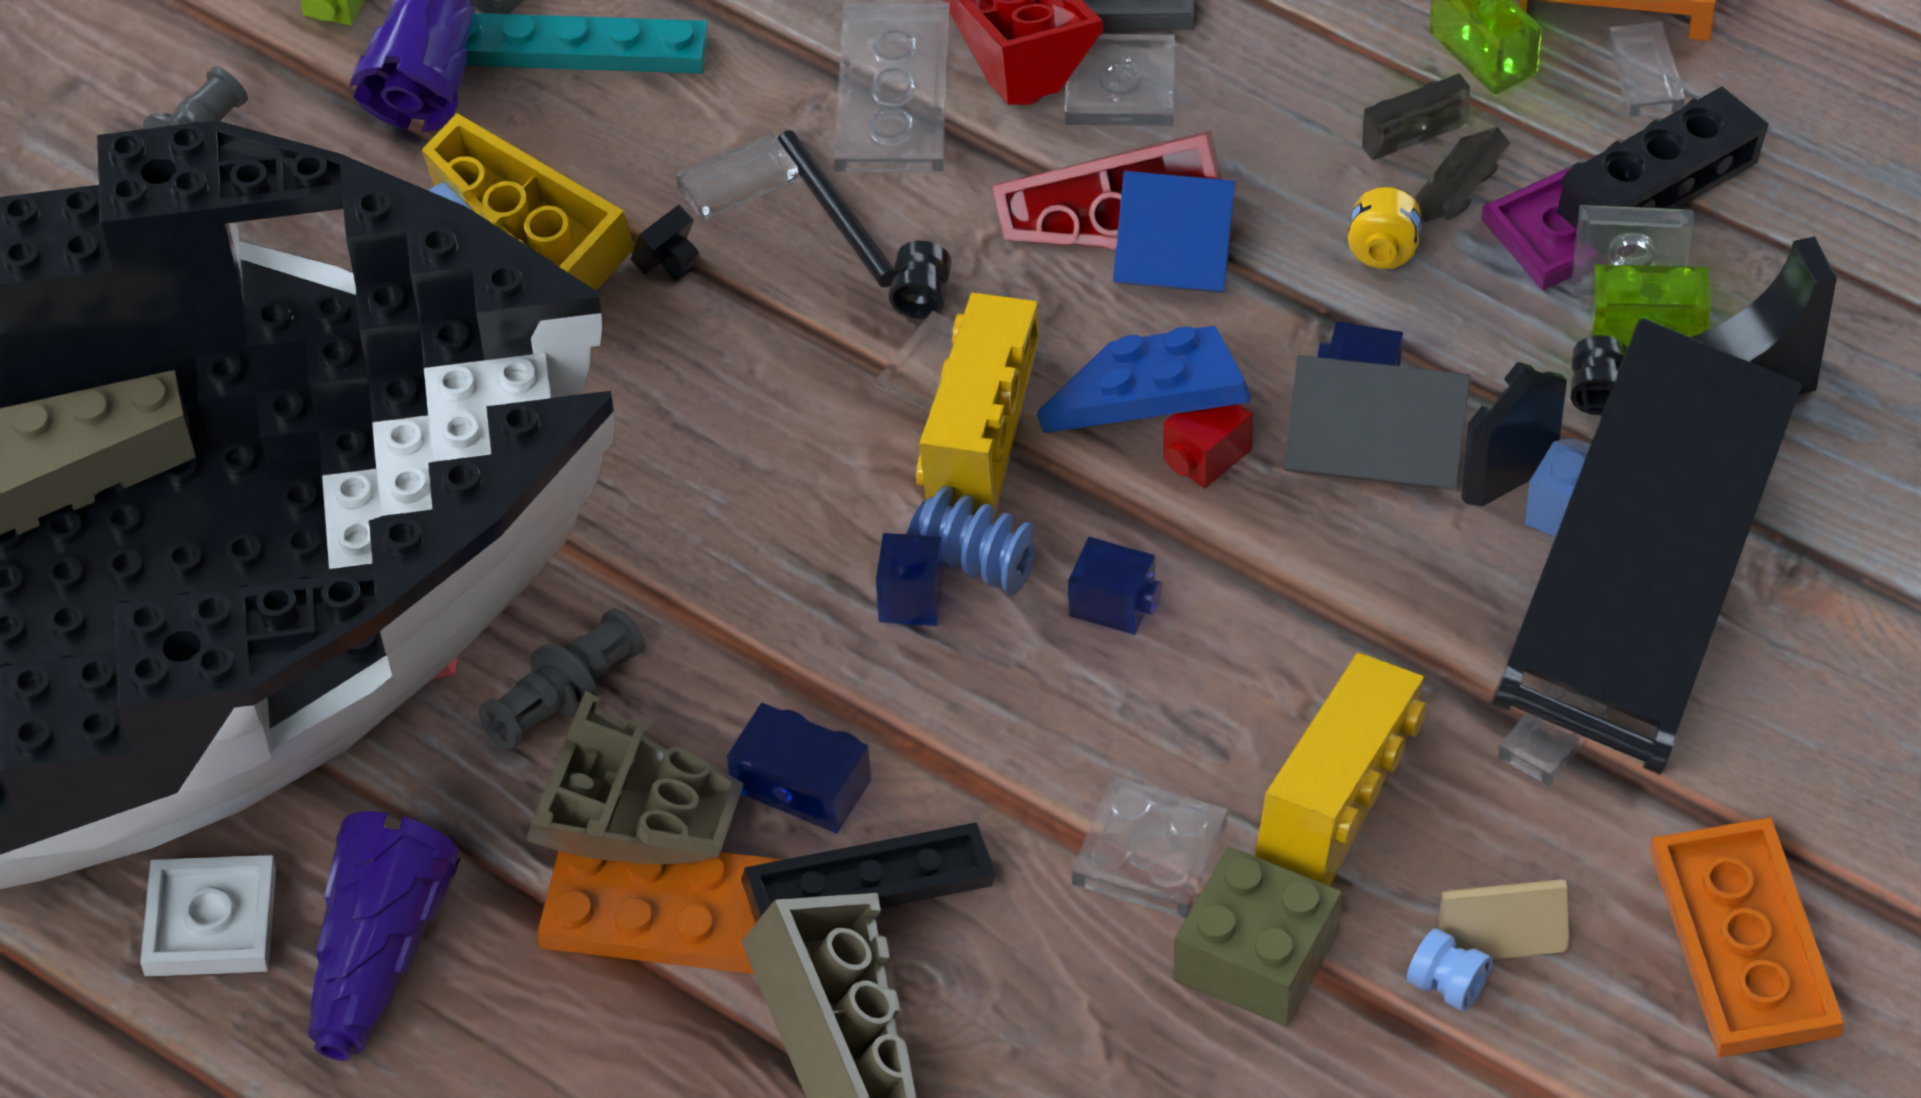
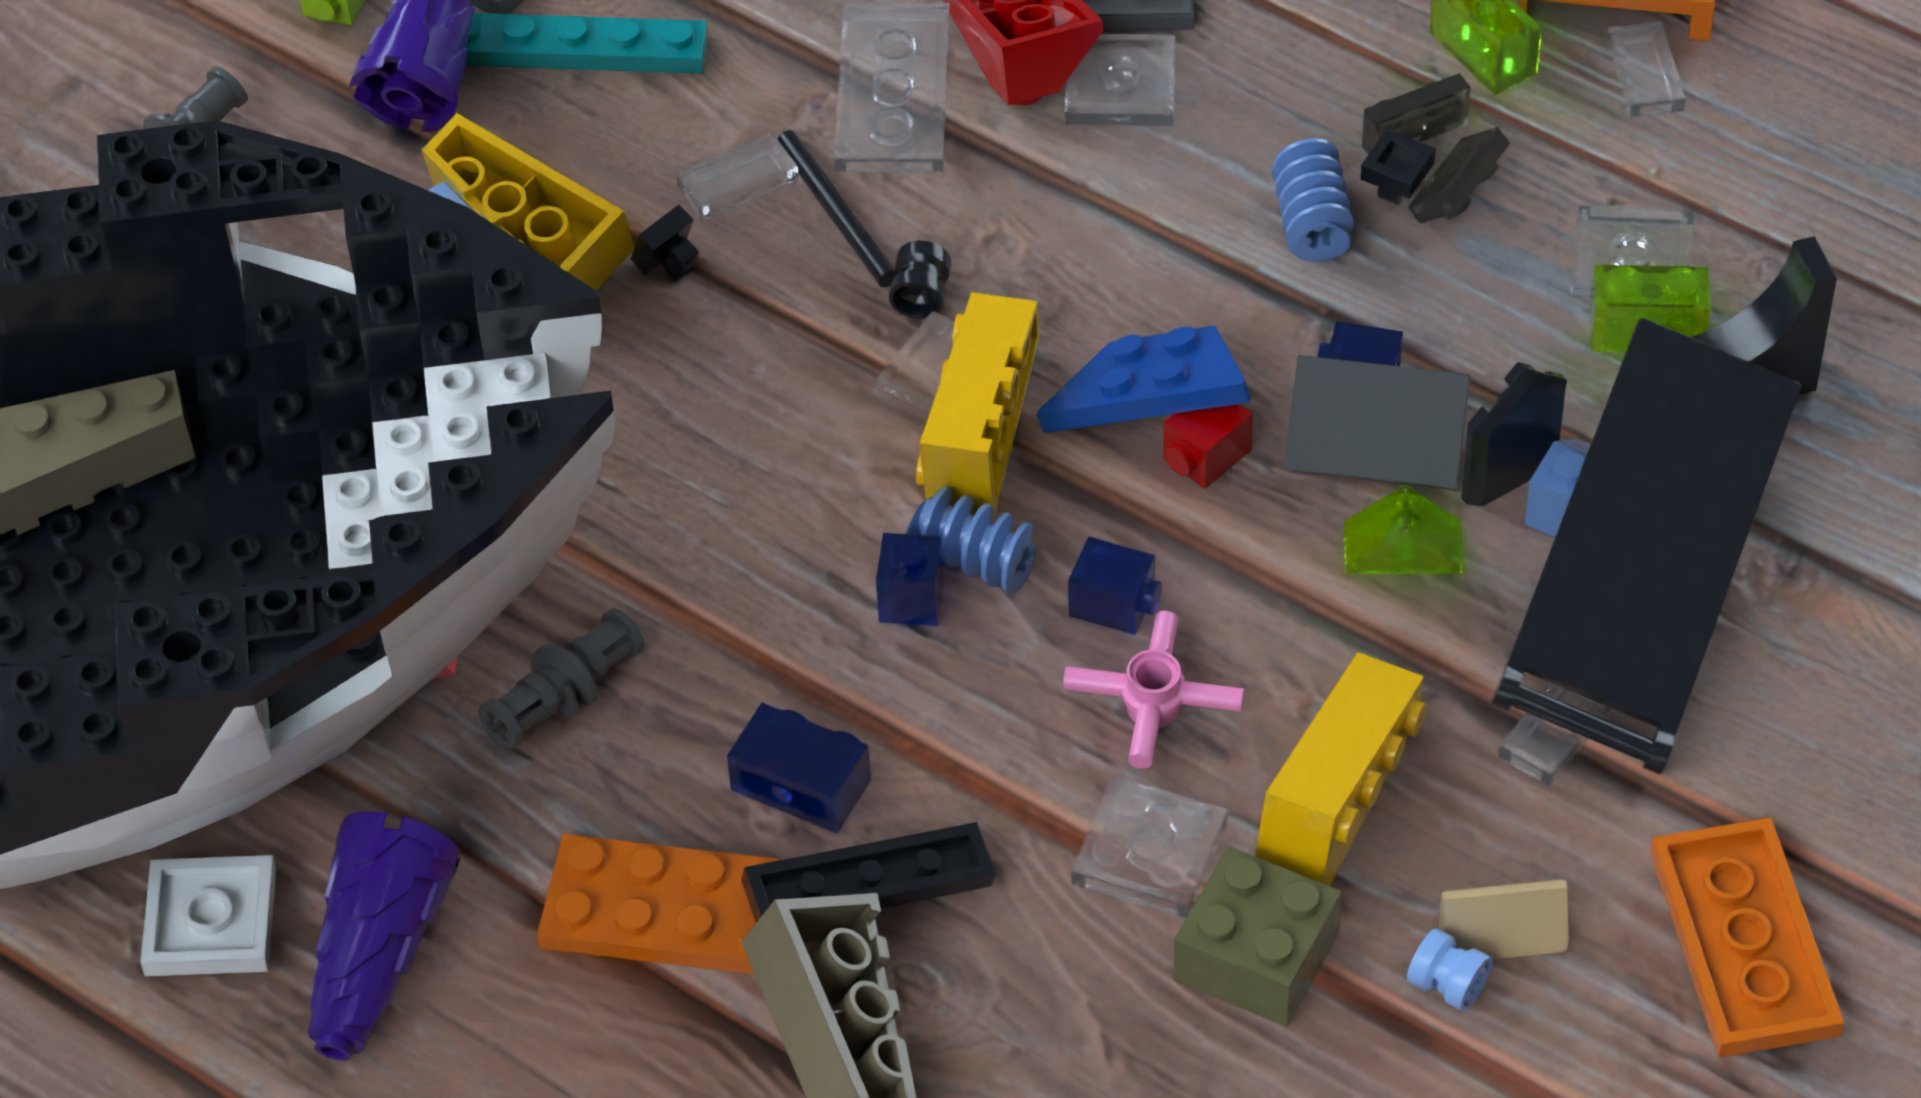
dark tan wedge [526,690,744,864] -> none
wedge [992,131,1232,249] -> none
blue tile [1113,171,1236,293] -> none
yellow head [1347,187,1423,269] -> none
magenta tile [1481,167,1637,291] -> none
black brick [1557,86,1769,251] -> none
black wheel [1570,335,1627,415] -> none
none -> bright pink bar [1063,611,1244,769]
none -> medium blue piece [1272,138,1354,262]
none -> clear neon green slope [1343,485,1463,574]
none -> black tile [1360,129,1436,205]

